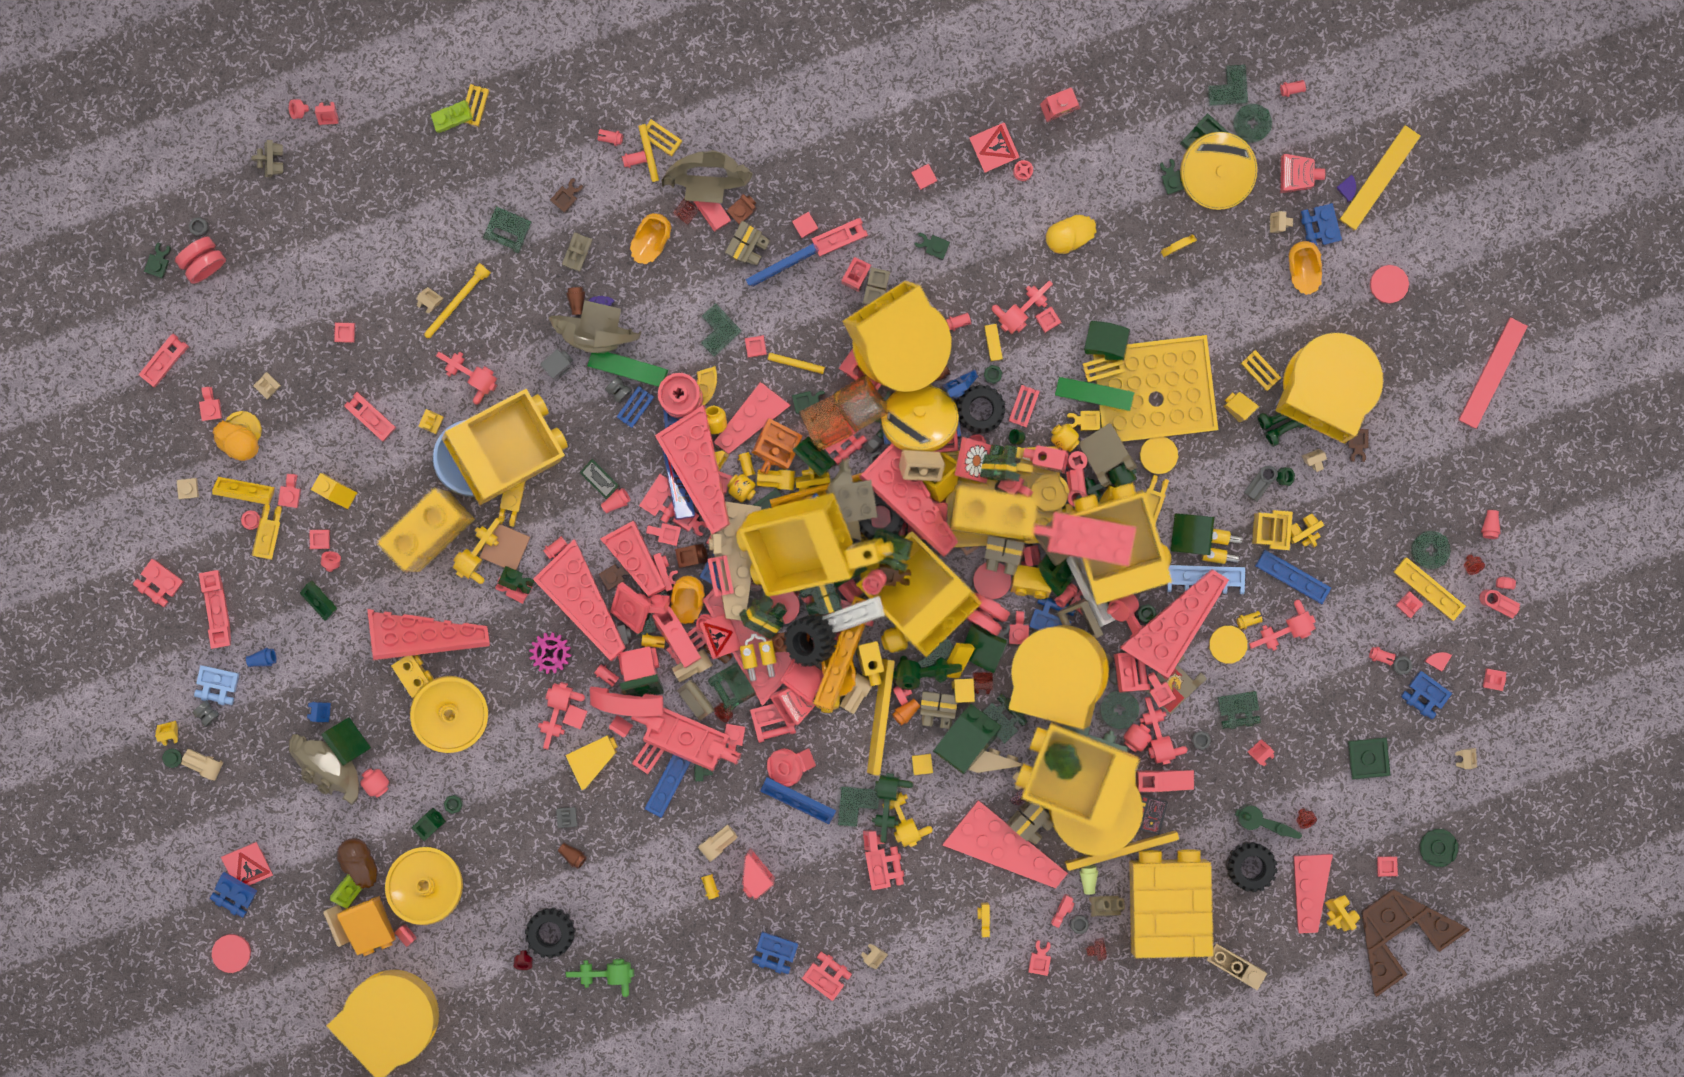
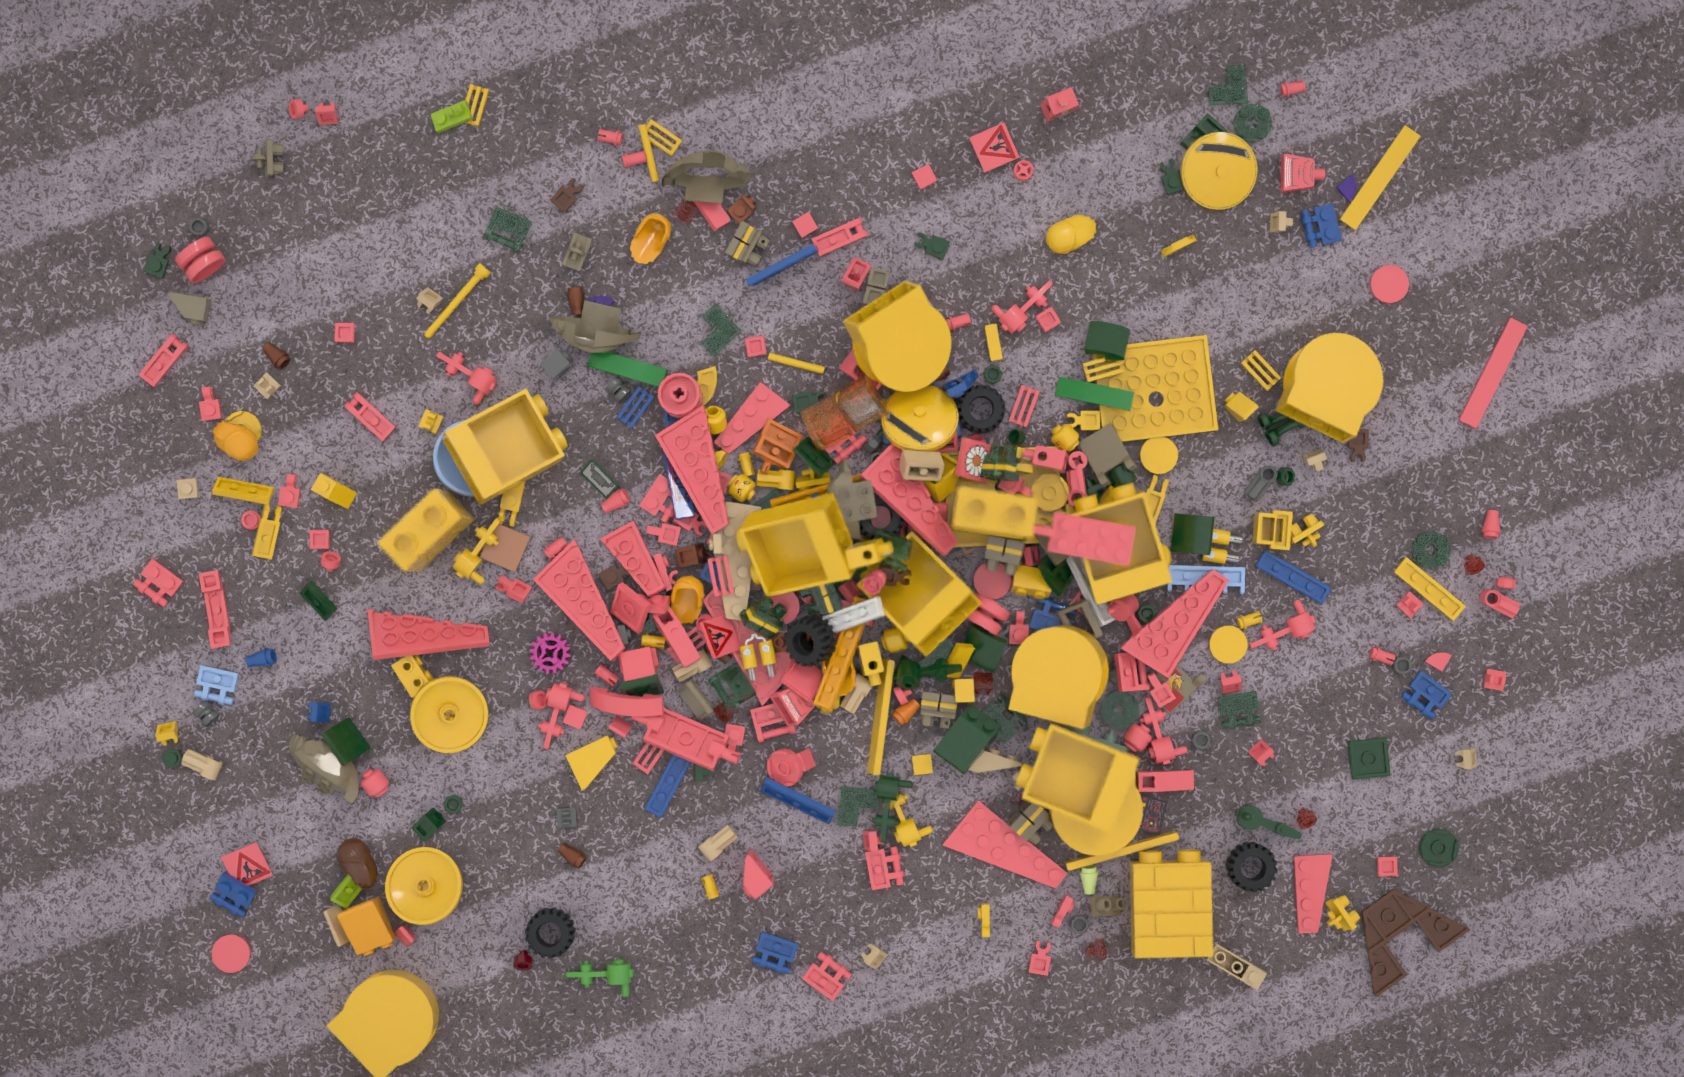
dark green plate [498,566,534,594] -> none
clear green plate [1044,742,1082,780] -> none
coral pin [1055,583,1078,607] -> none
light orange hair [1288,241,1322,295] -> none
none -> dark tan slope [168,292,211,325]
none -> copper cone [262,342,291,370]
none -> coral tile [529,690,548,710]
none -> coral tile [1221,670,1242,695]

